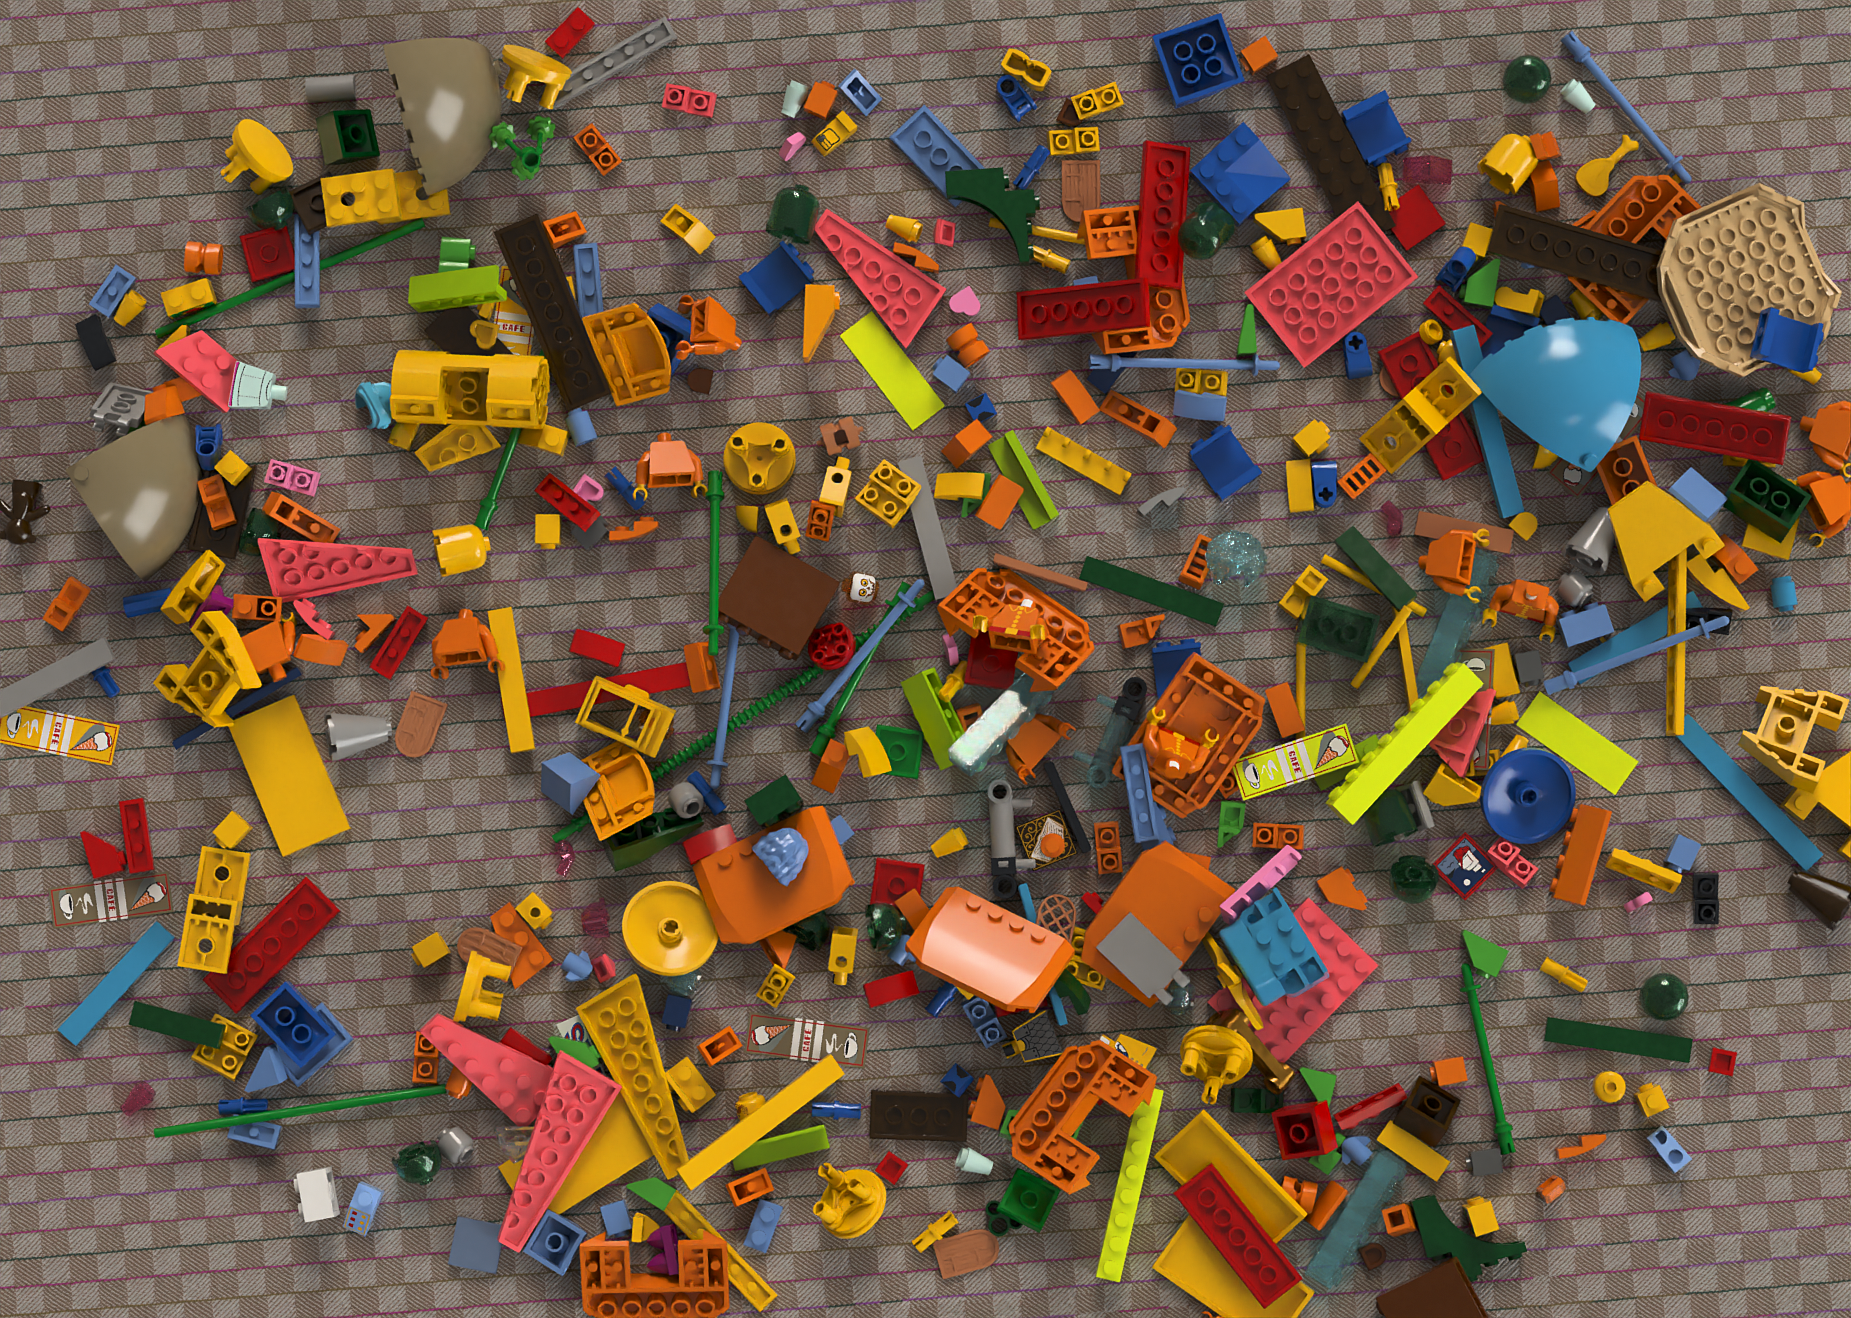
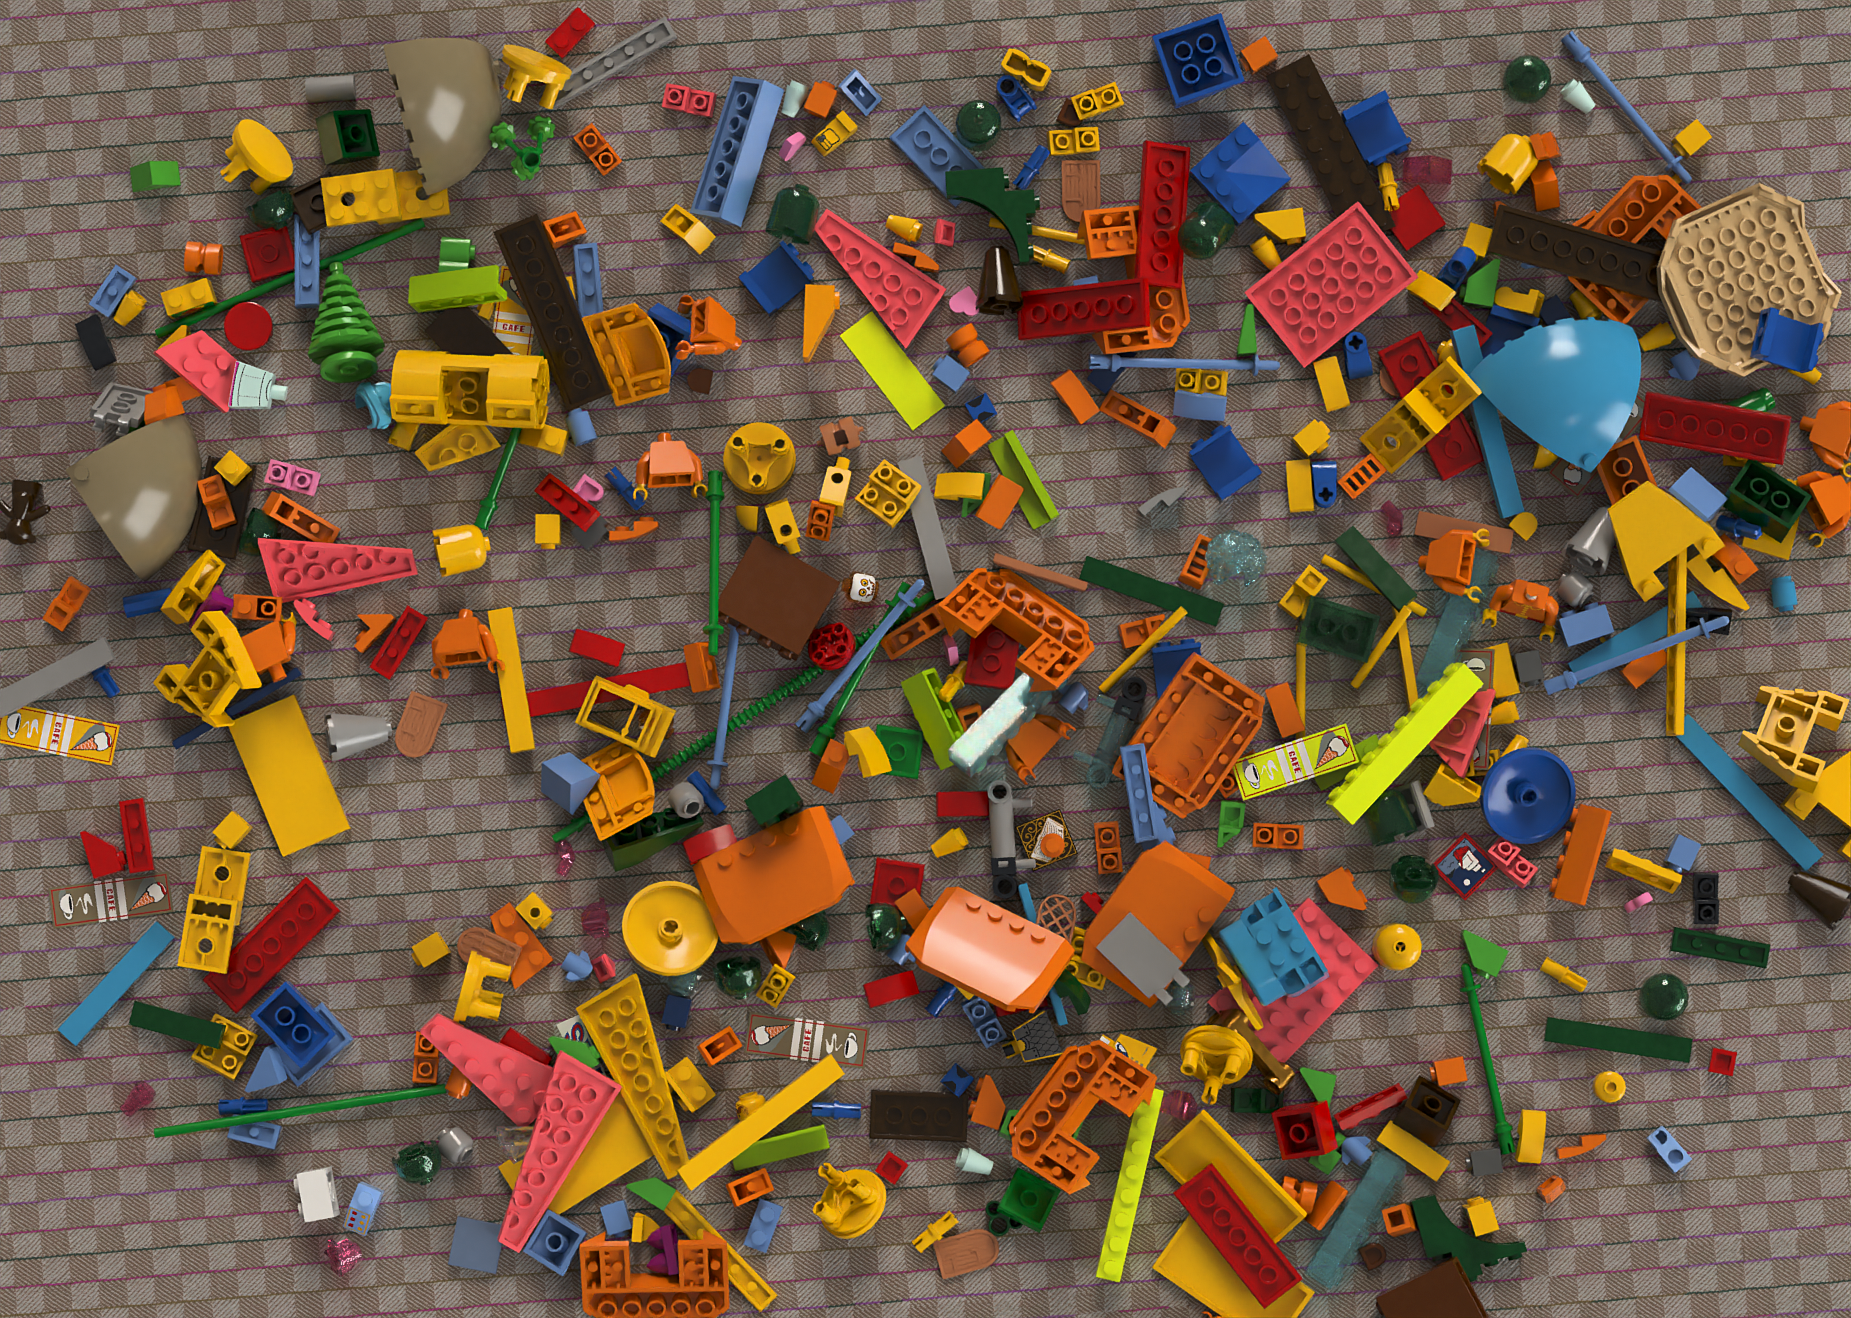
blue piece [195,424,223,470] -> none
orange slope [293,634,349,666] -> none
yellow tile [470,320,500,350] -> none
medium blue hair [752,828,809,886] -> none
yellow torso [828,926,858,985] -> none
orange torso [972,599,1049,654] -> none
yellow hinge [1035,426,1132,496] -> none
black tile [1043,762,1092,854] -> none
orange torso [1143,707,1219,779] -> none
bright pink hinge [1219,844,1302,925] -> none
yellow tile [1419,319,1443,345] -> none
neon yellow sticker [1516,691,1639,795] -> none
yellow piece [1575,135,1639,197] -> none
yellow brick [1633,1082,1670,1117] -> none
none -> bright green slope [130,161,181,192]
none -> red tile [224,302,273,351]
none -> bright green plant [308,262,385,383]
none -> clear pink piece [324,1239,362,1277]
none -> medium blue slope [690,76,784,227]
none -> clear green cylinder [713,956,762,1000]
none -> orange slope [880,600,945,661]
none -> red slope [936,791,989,817]
none -> clear green cylinder [954,99,1002,152]
none -> dark brown cone [975,246,1024,316]
none -> medium blue piece [1058,682,1089,714]
none -> yellow axle [1099,606,1188,694]
none -> clear pink piece [1159,1089,1198,1121]
none -> yellow slope [1313,356,1350,412]
none -> yellow cylinder [1372,923,1422,971]
none -> yellow slope [1405,270,1456,311]
none -> yellow slope [1515,1109,1546,1164]
none -> orange slope [1619,641,1667,690]
none -> dark green tile [1669,927,1771,969]
none -> yellow brick [1671,119,1712,159]
none -> blue axle [1716,515,1762,540]

